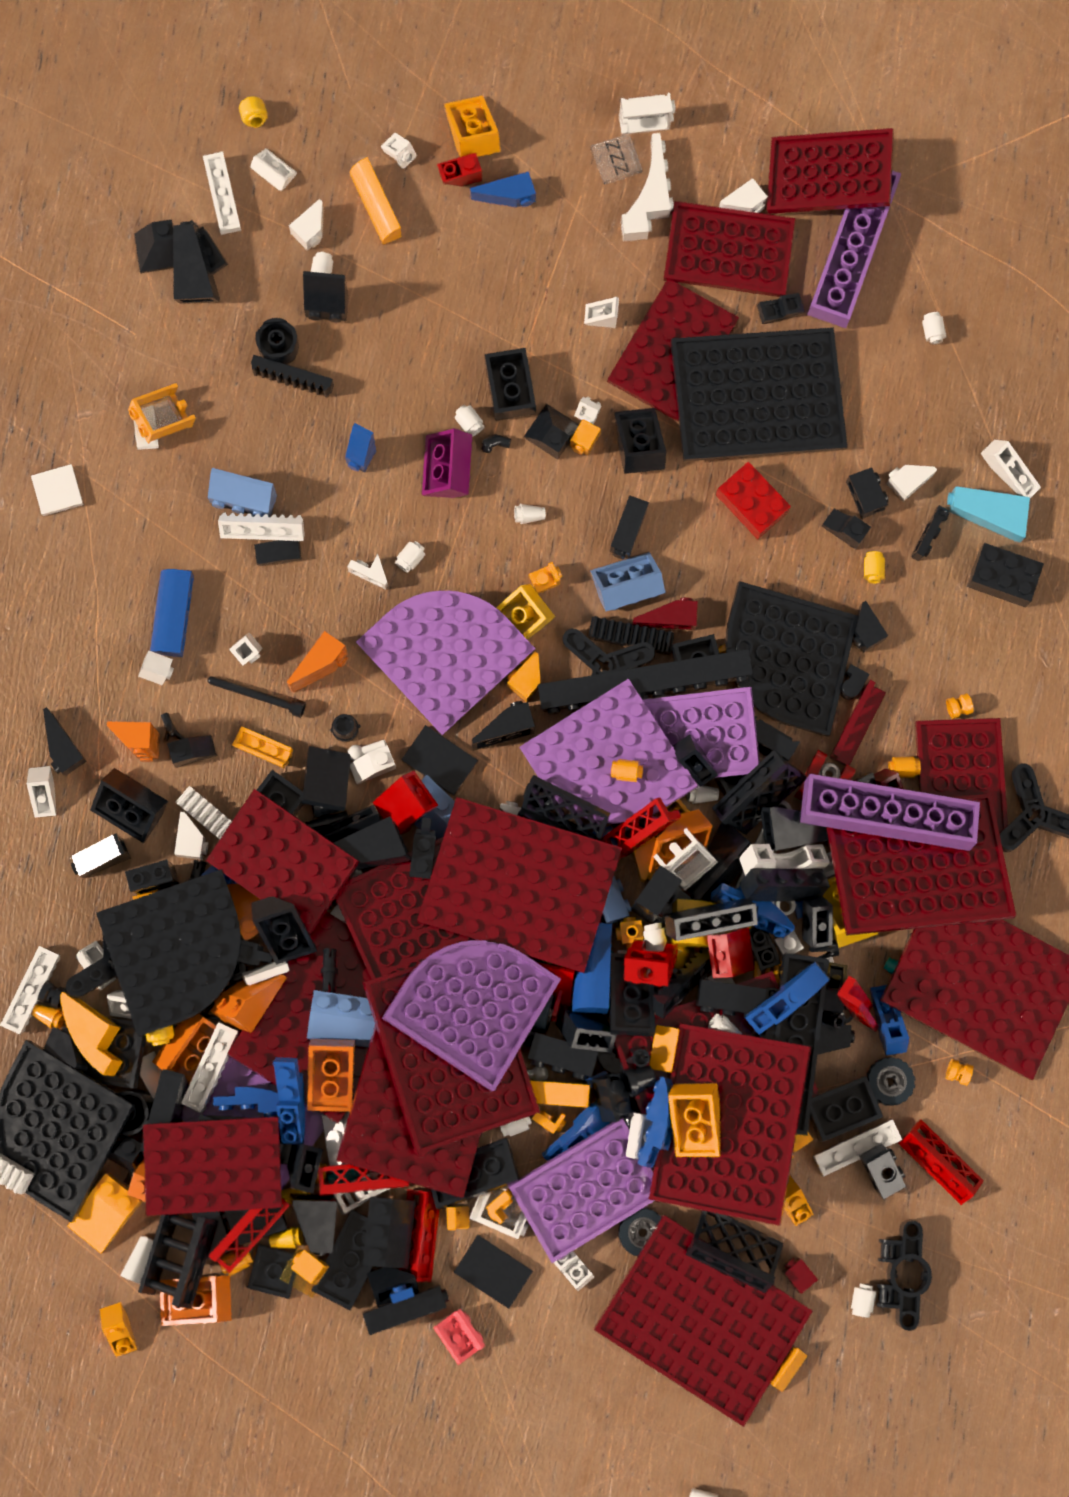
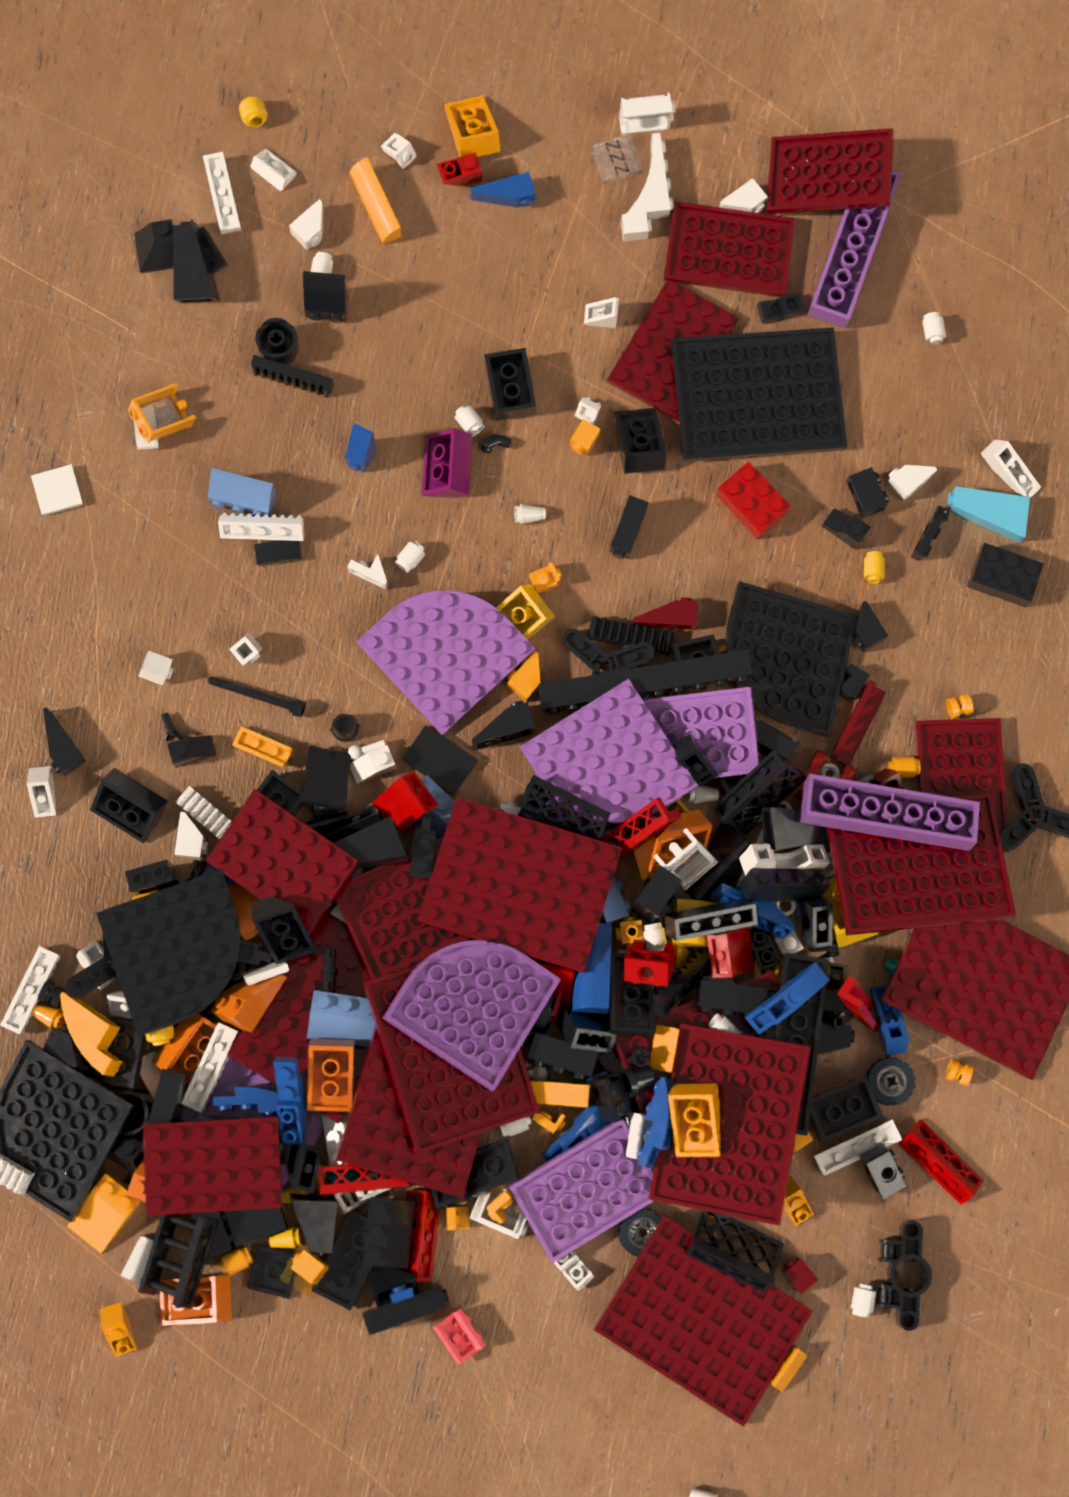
slope [71,833,131,878] -> none
orange slope [107,721,160,762] -> none
blue brick [150,569,194,657] -> none
red fence [209,1198,290,1273] -> none
orange slope [287,631,348,693] -> none
black tile [453,1234,533,1309] -> none
black slope [524,404,579,460] -> none
medium blue slope [590,552,665,611] -> none
light orange brick [611,759,643,782] -> none

